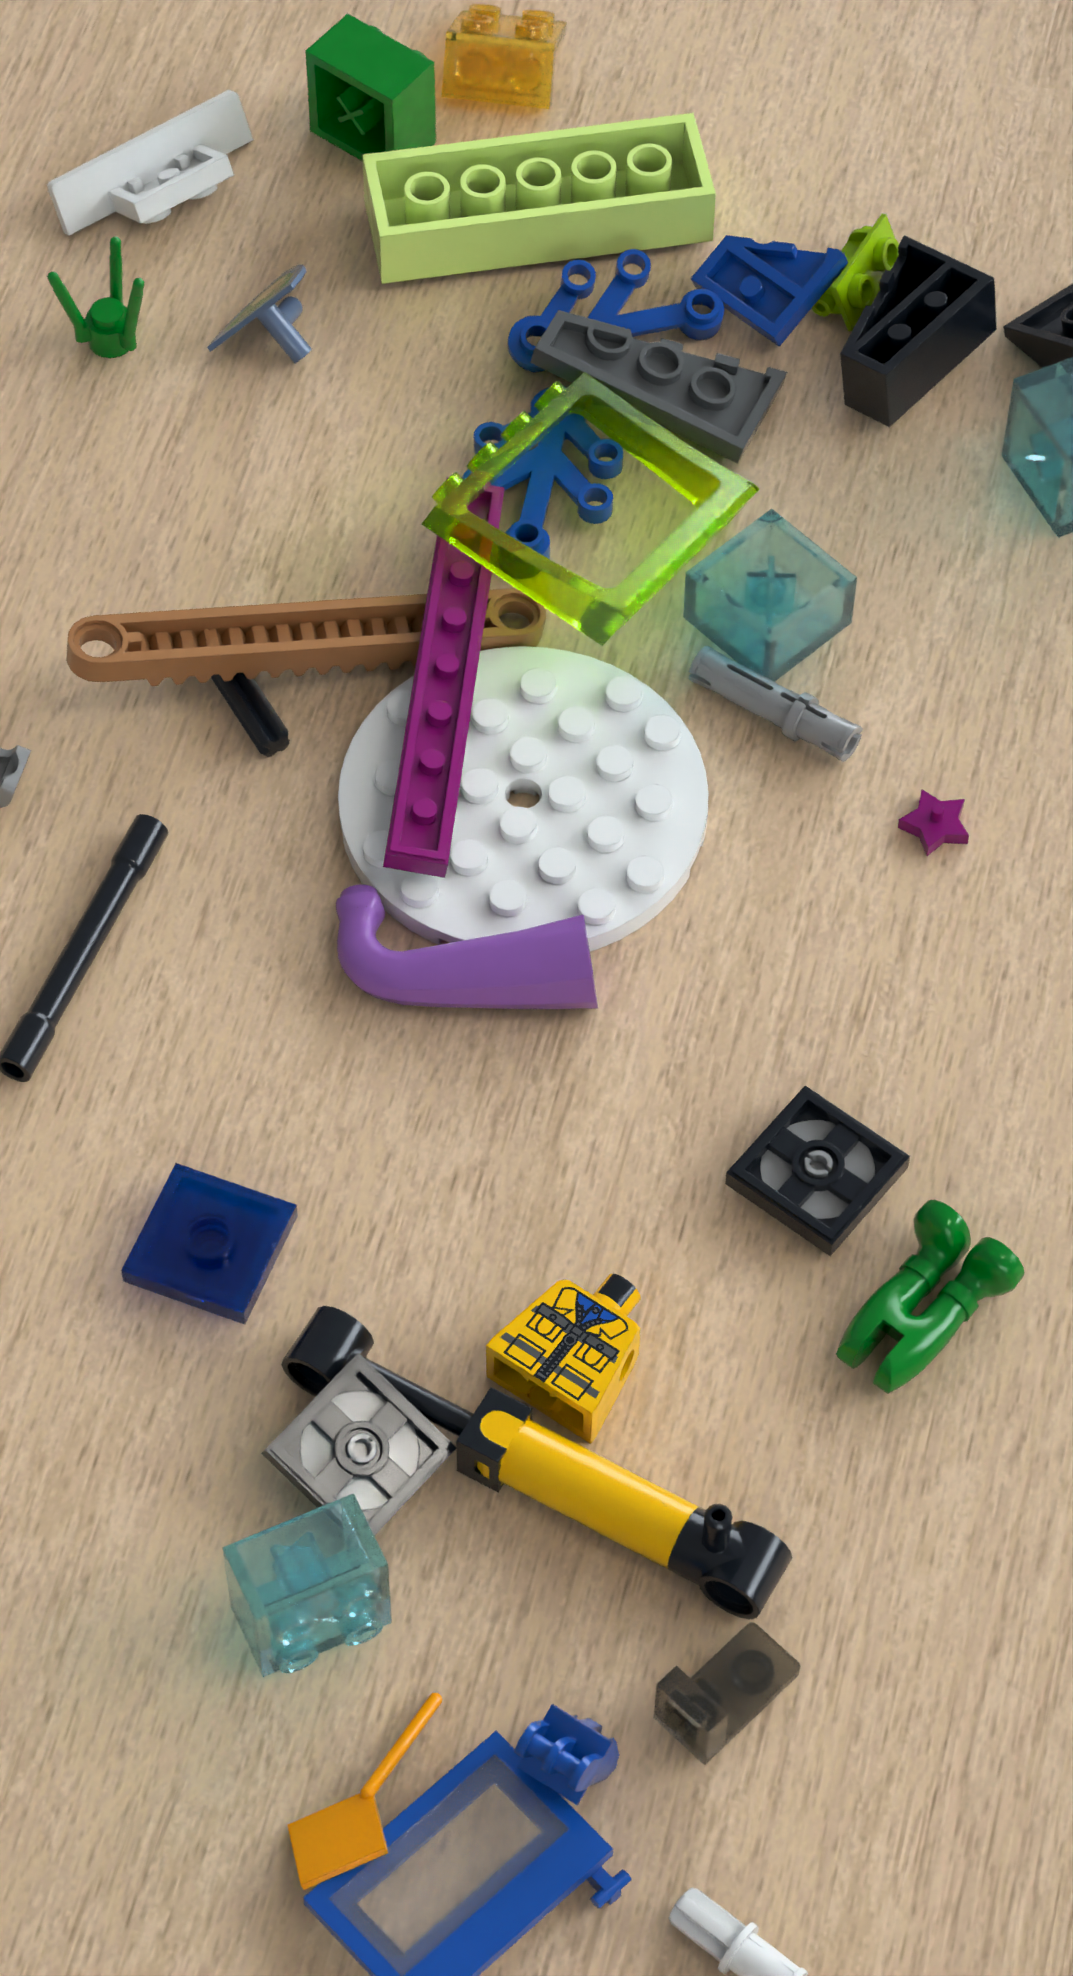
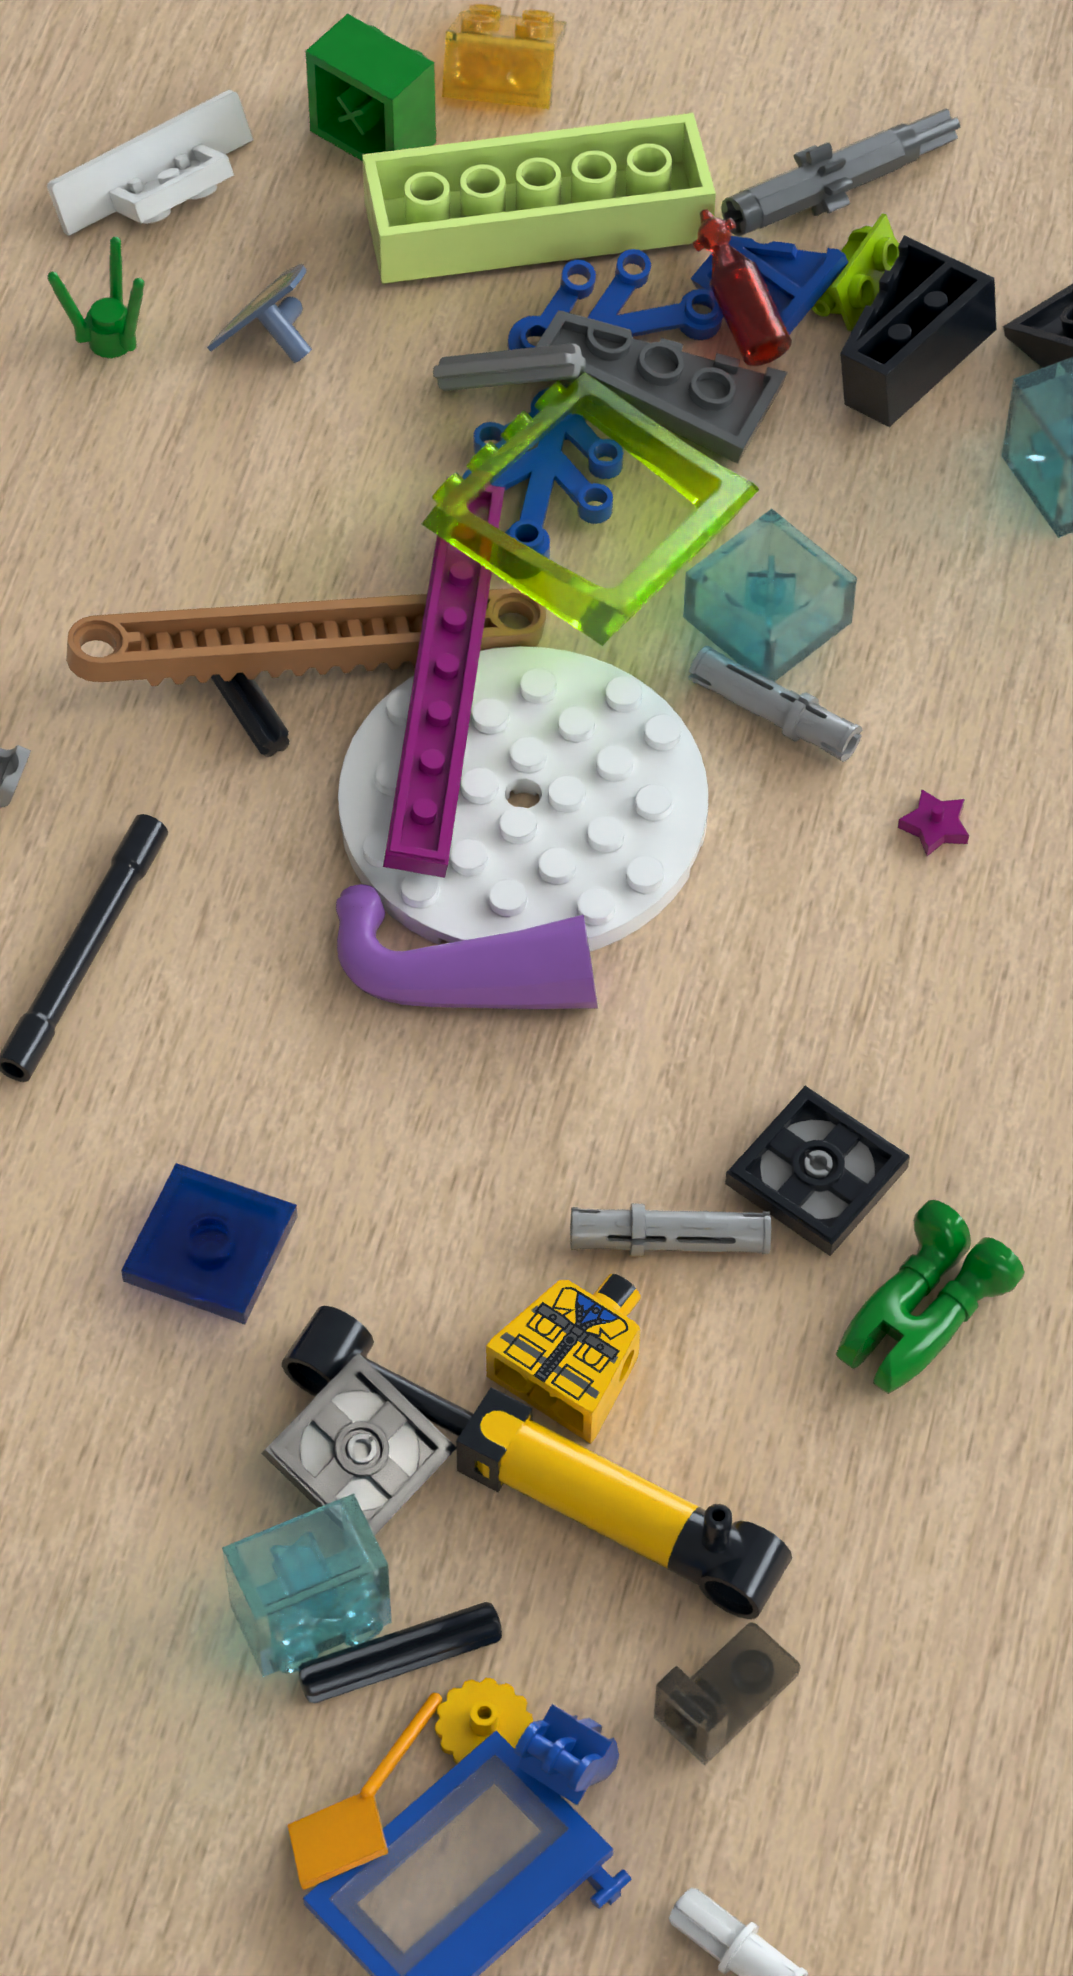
none -> black axle [298,1602,502,1703]
none -> light grey axle [433,343,586,391]
none -> yellow piece [435,1678,533,1764]
none -> light grey pin [570,1203,771,1257]
none -> clear red wheel [693,209,792,366]
none -> dark grey piece [721,109,961,236]

